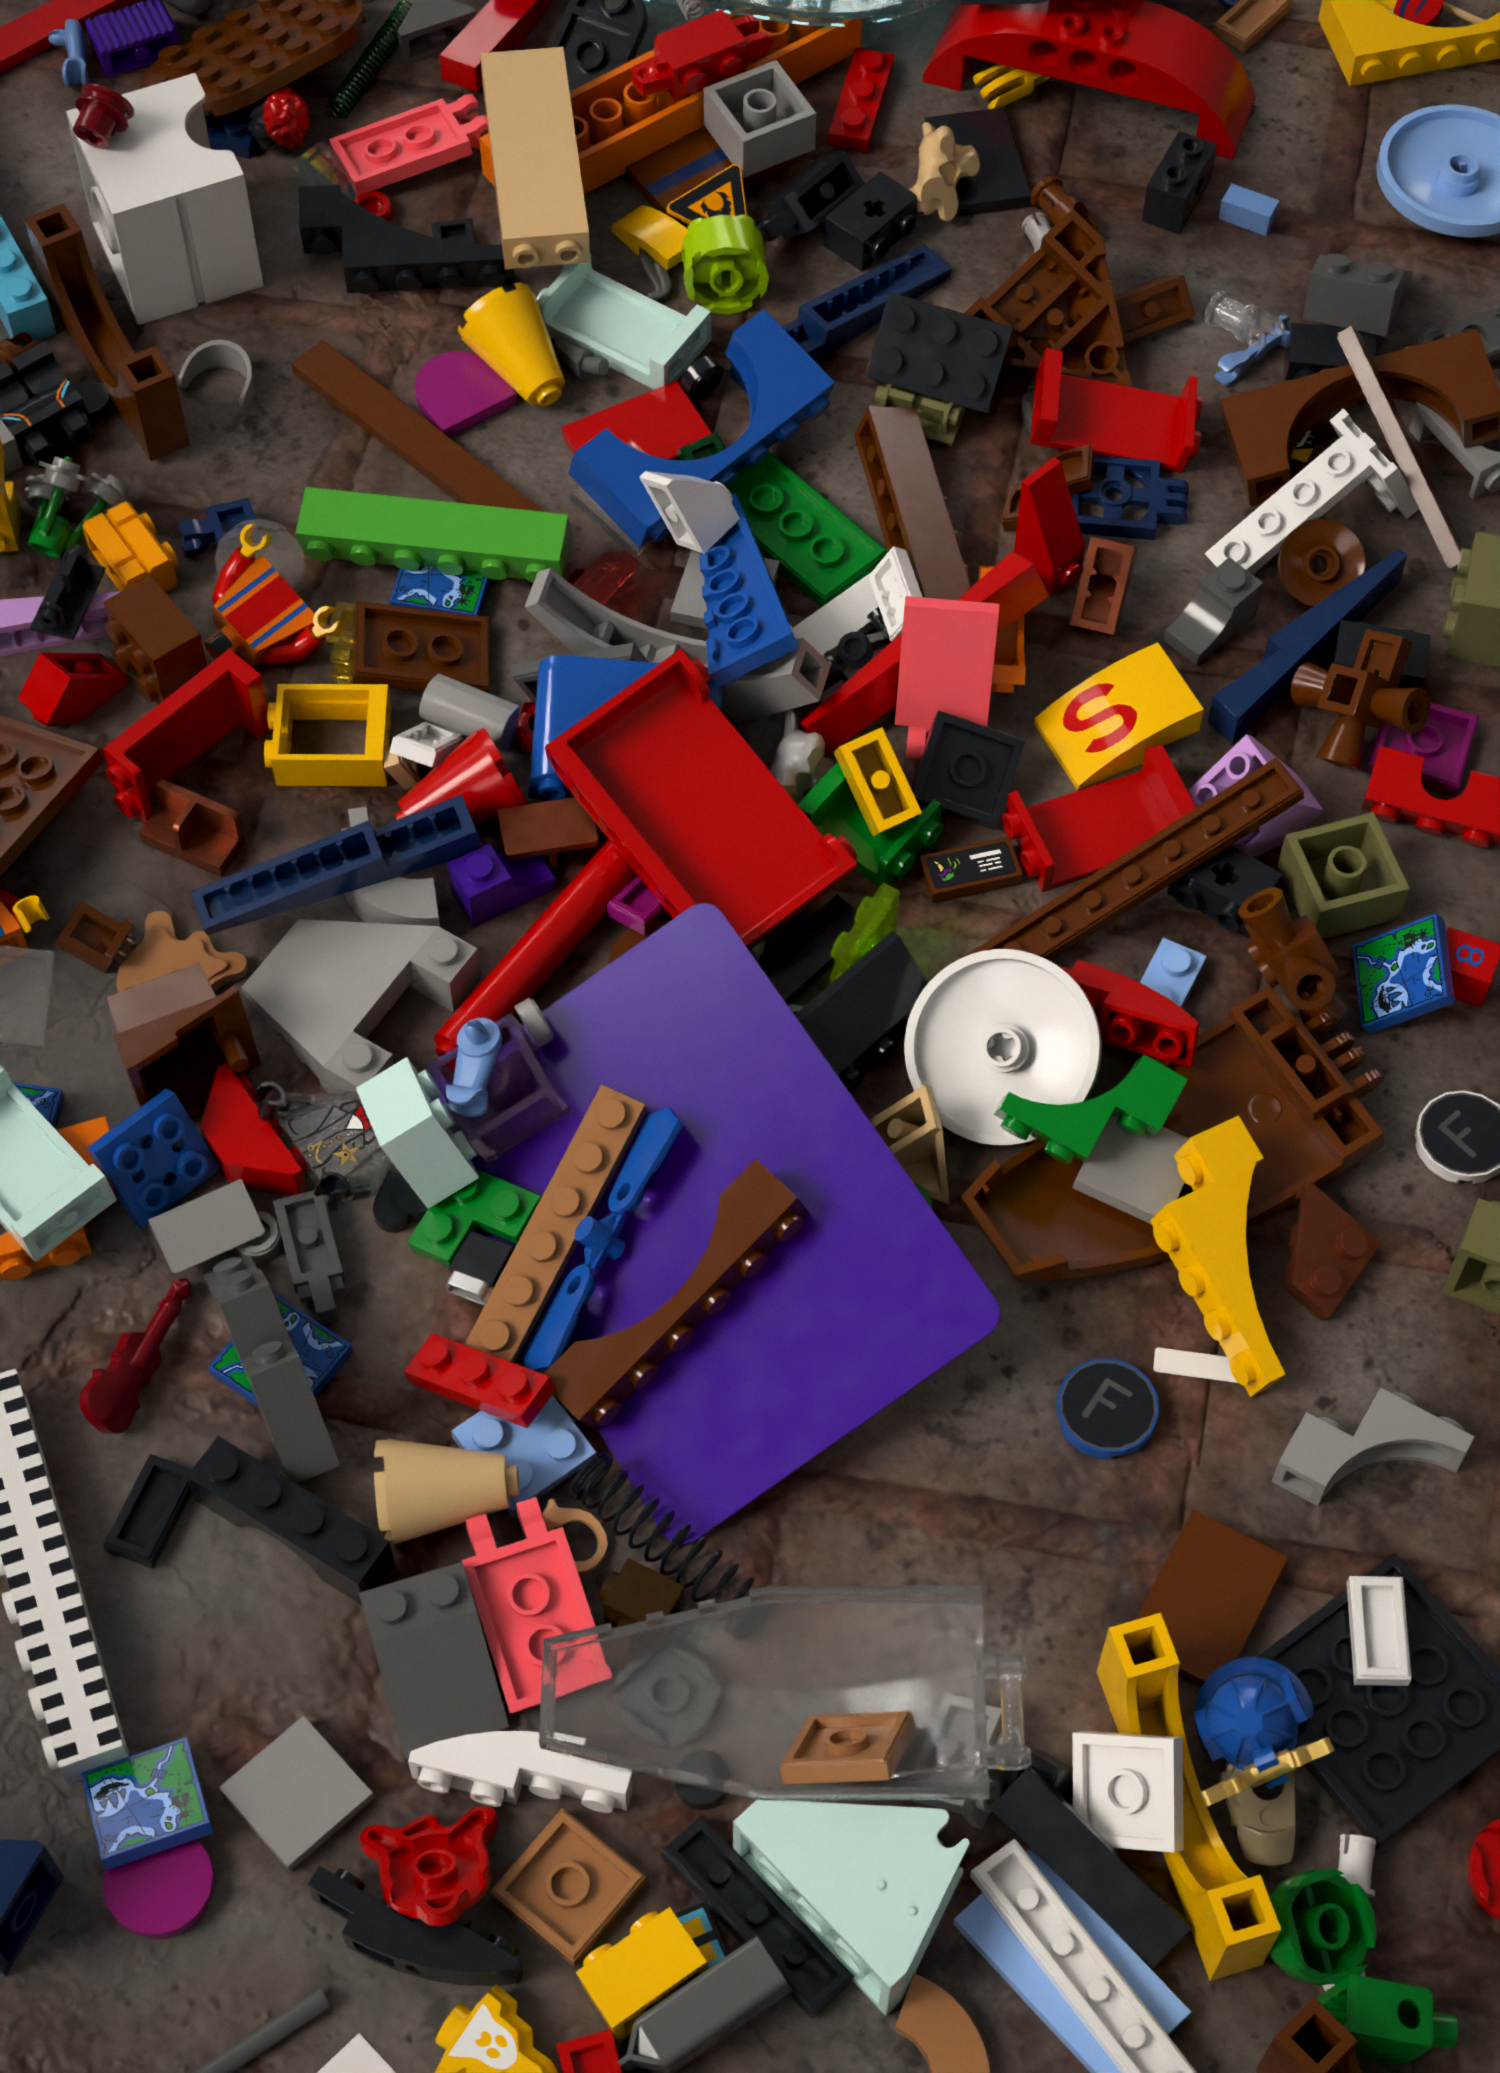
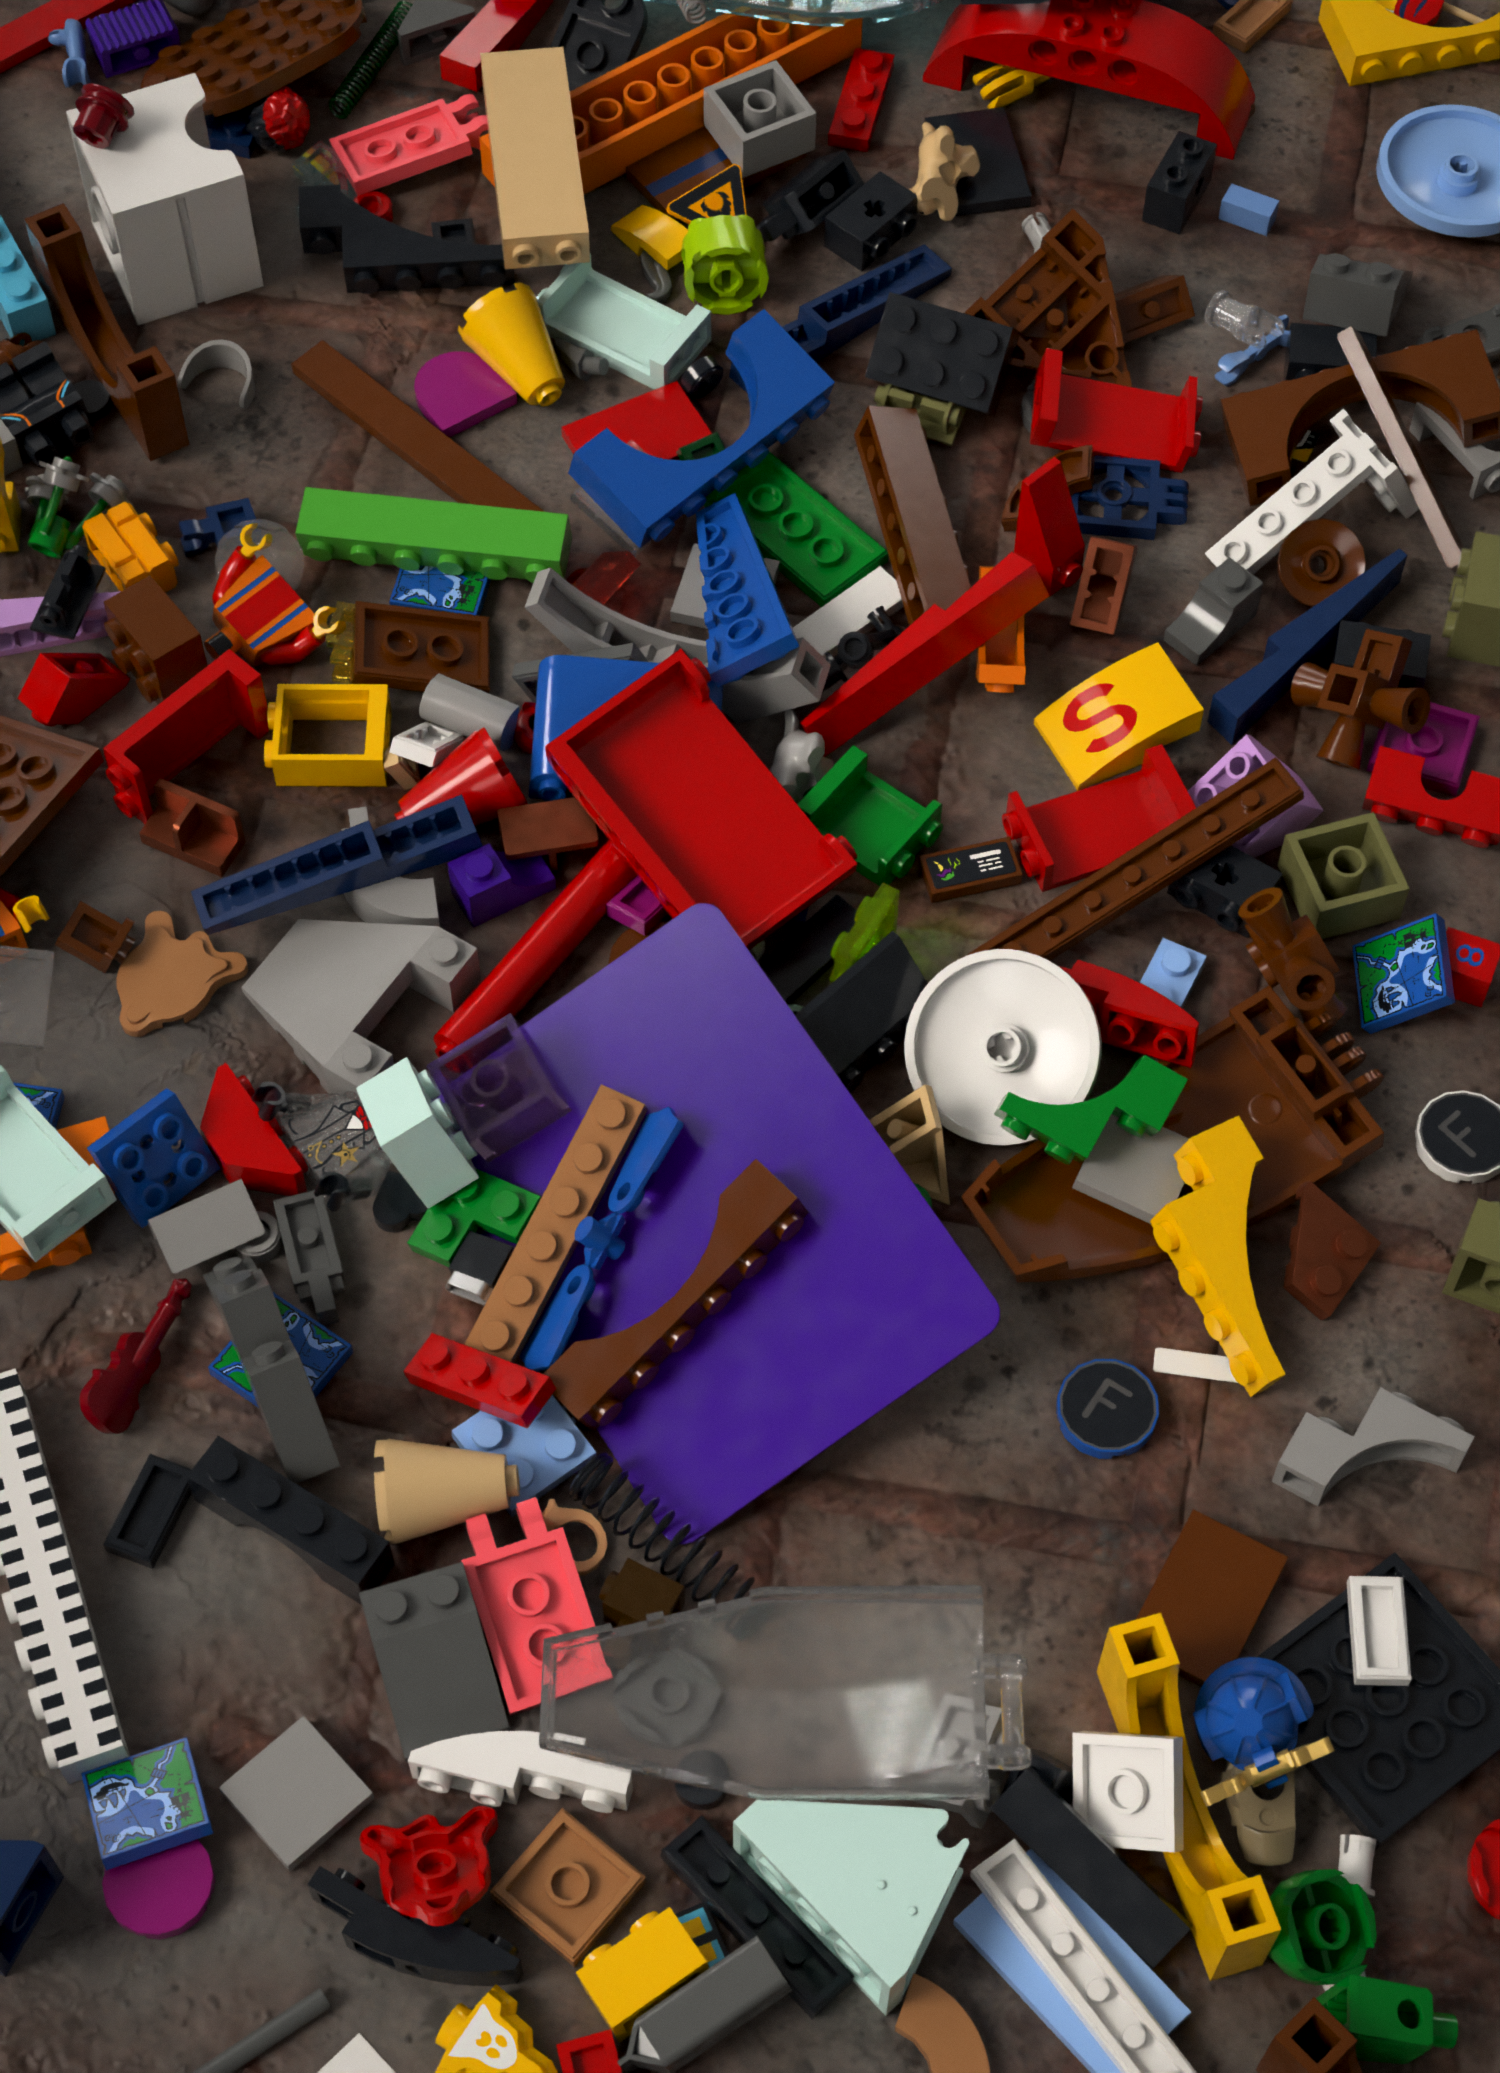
reddish brown piece [105,963,261,1118] -> none
medium blue piece [446,1018,502,1117] -> none
light grey tile [514,998,555,1048] -> none
red hinge [631,9,773,100] -> none
white slope [639,471,740,554] -> none
medium nougat tile [780,1711,916,1785] -> none
yellow brick [834,727,922,837] -> none
white plate [868,546,922,642] -> none
coral tile [895,596,1000,760] -> none
black plate [911,710,1026,830] -> none
reddish brown piece [1030,175,1098,232] -> none

